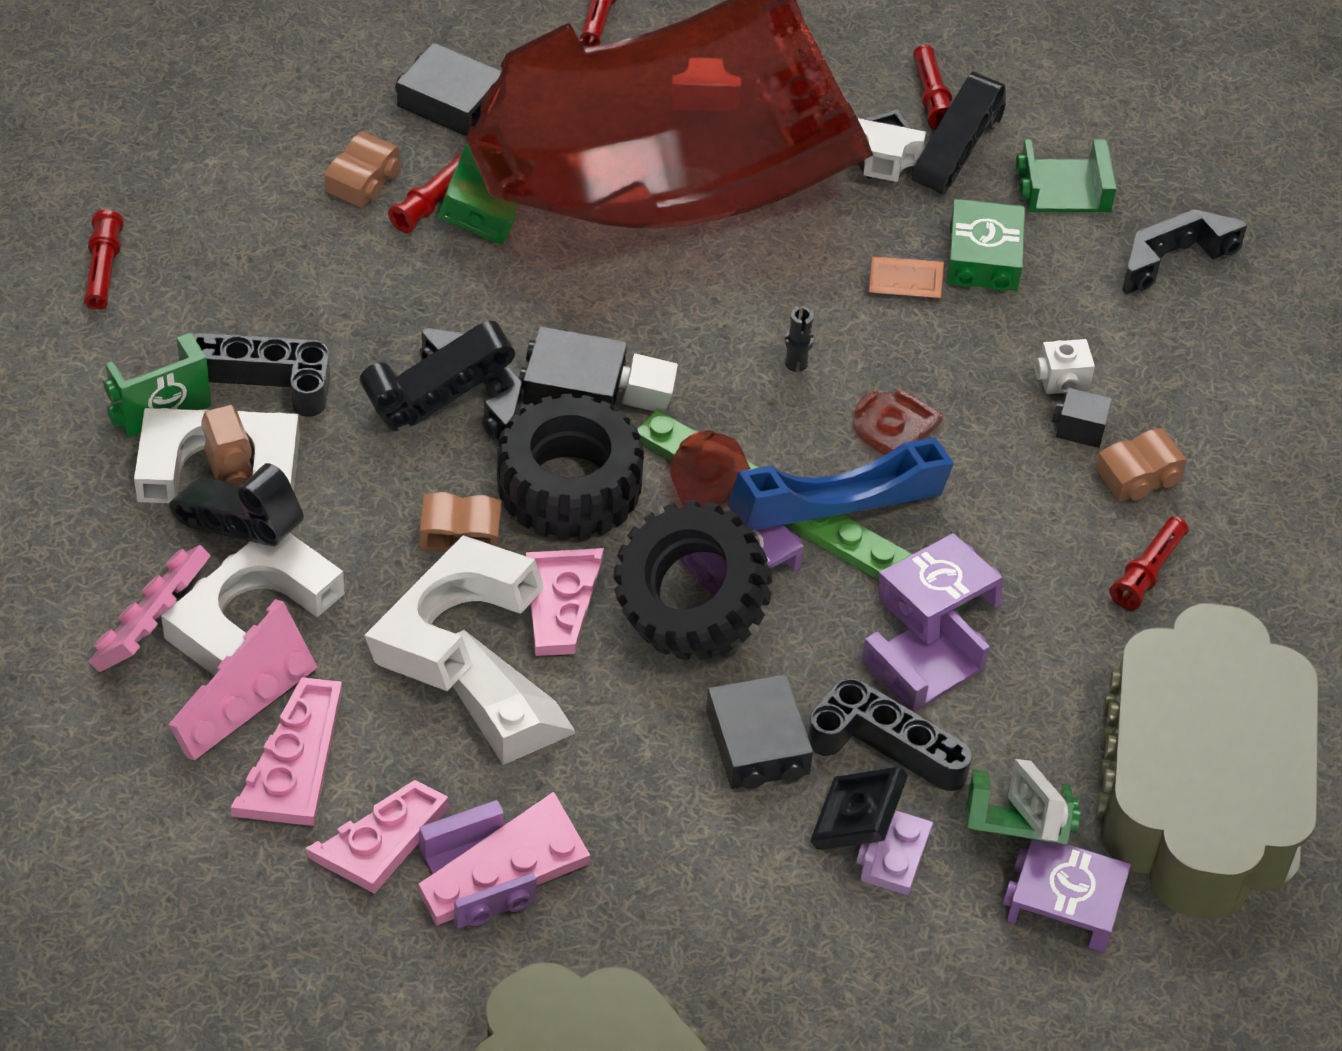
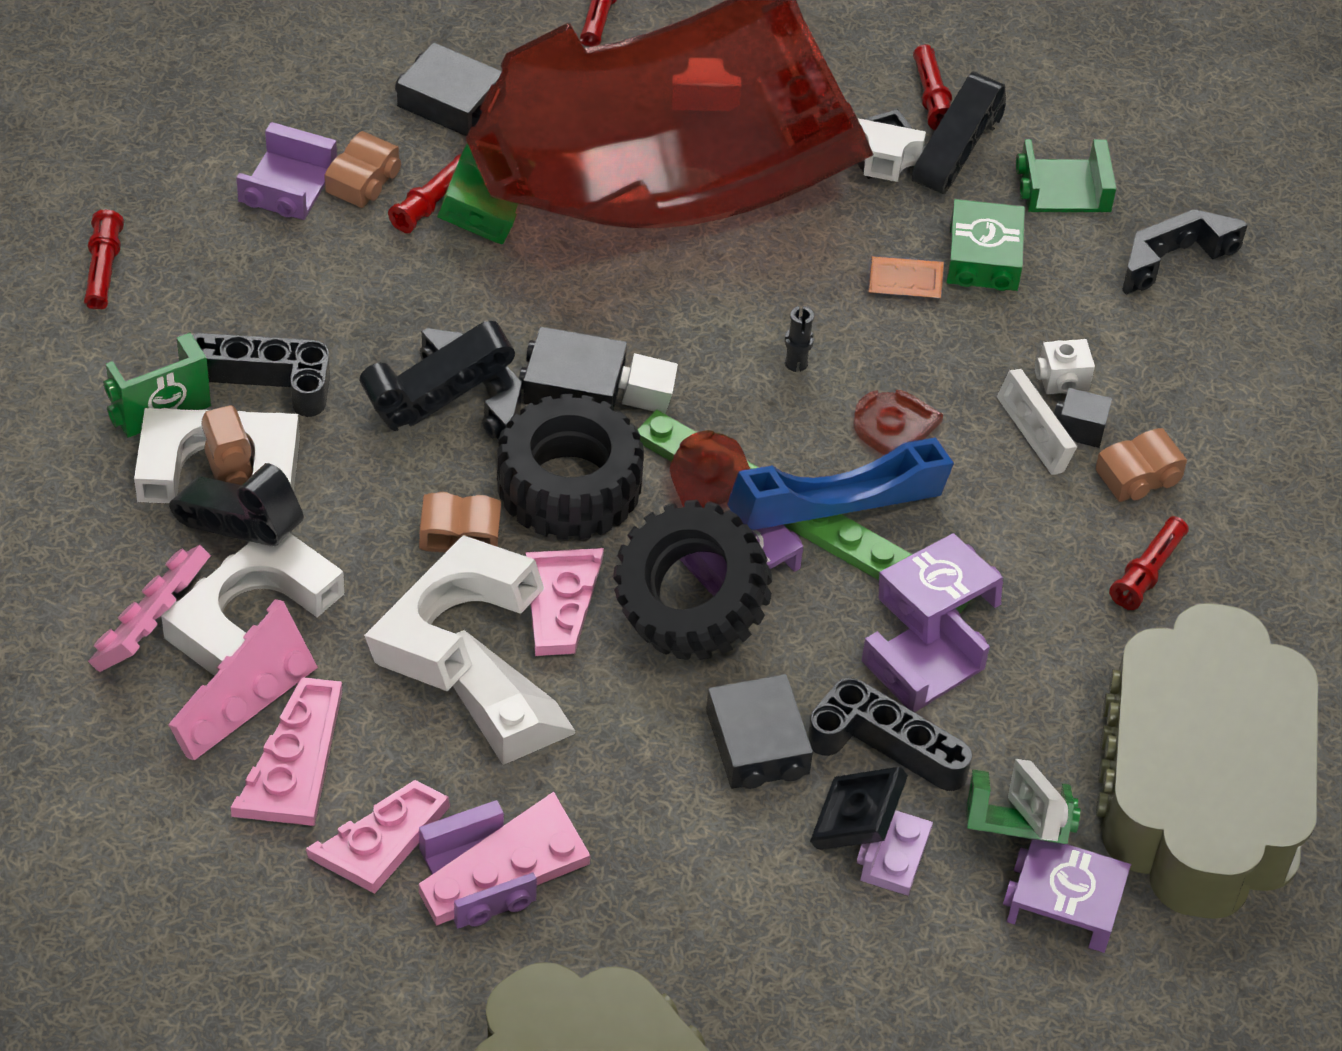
none -> medium lavender panel [236,122,337,220]
none -> white plate [997,369,1077,475]

